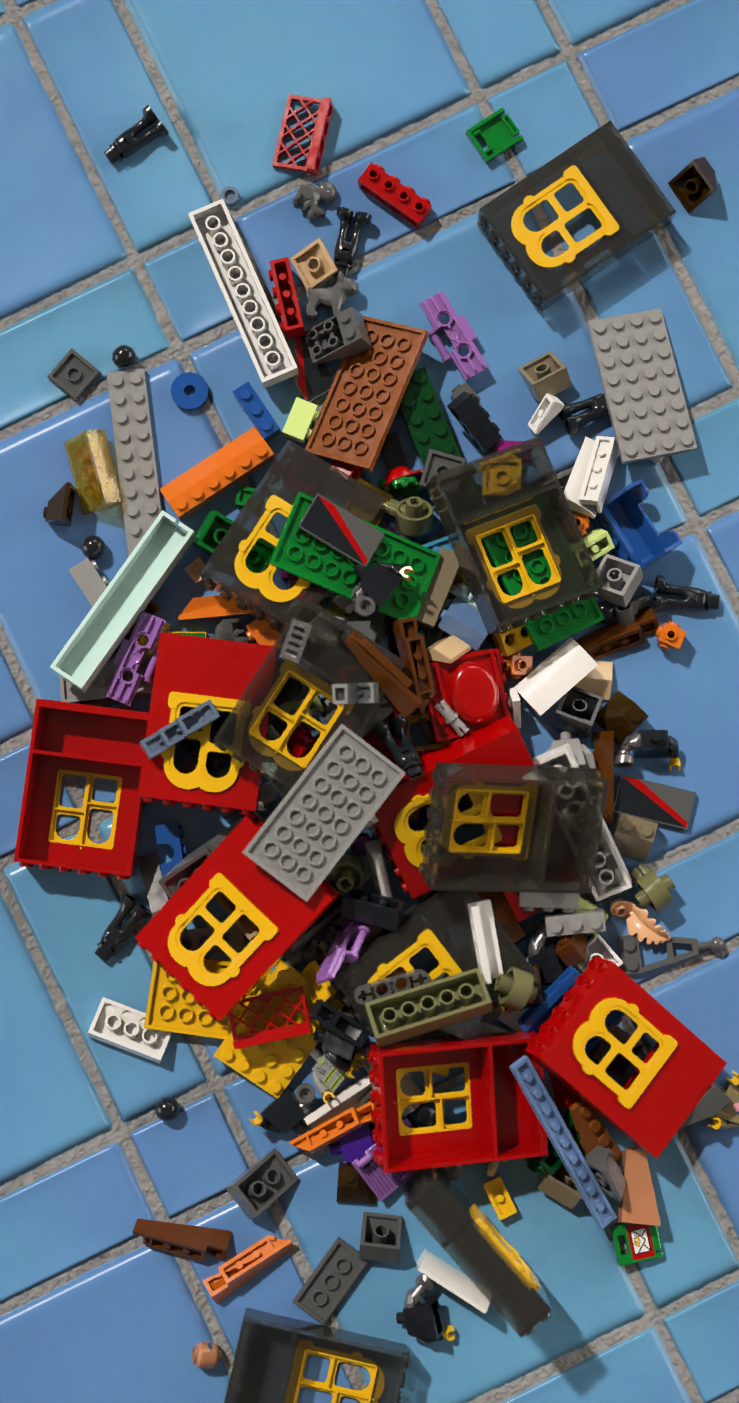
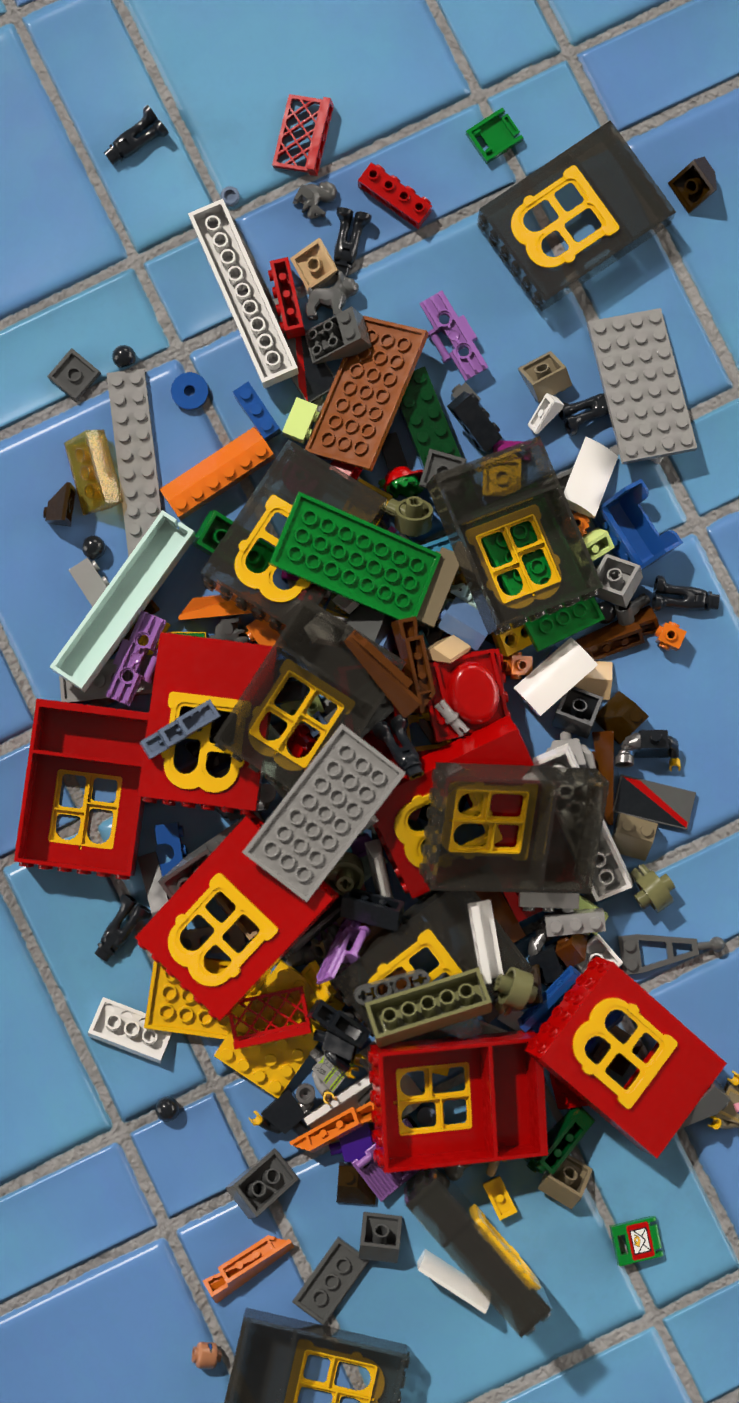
reddish brown wedge [133,1219,232,1262] -> none
light nougat plate [185,557,211,584] -> none
green plate [235,486,257,508] -> none
clear slope [279,619,312,663] -> none
tile [297,493,385,567] -> none
dark grey slope [332,682,379,704] -> none
black torso [352,562,415,617] -> none
black torso [396,1273,455,1344] -> none
white plate [506,687,521,728] -> none
medium blue plate [509,1055,617,1229] -> none
dark orange wing [569,1098,622,1162] -> none
white panel [579,436,618,513] -> none
dark grey slope [584,1144,626,1202] -> none
light nougat plant [610,898,671,945] -> none
nougat slope [617,1146,661,1226] -> none

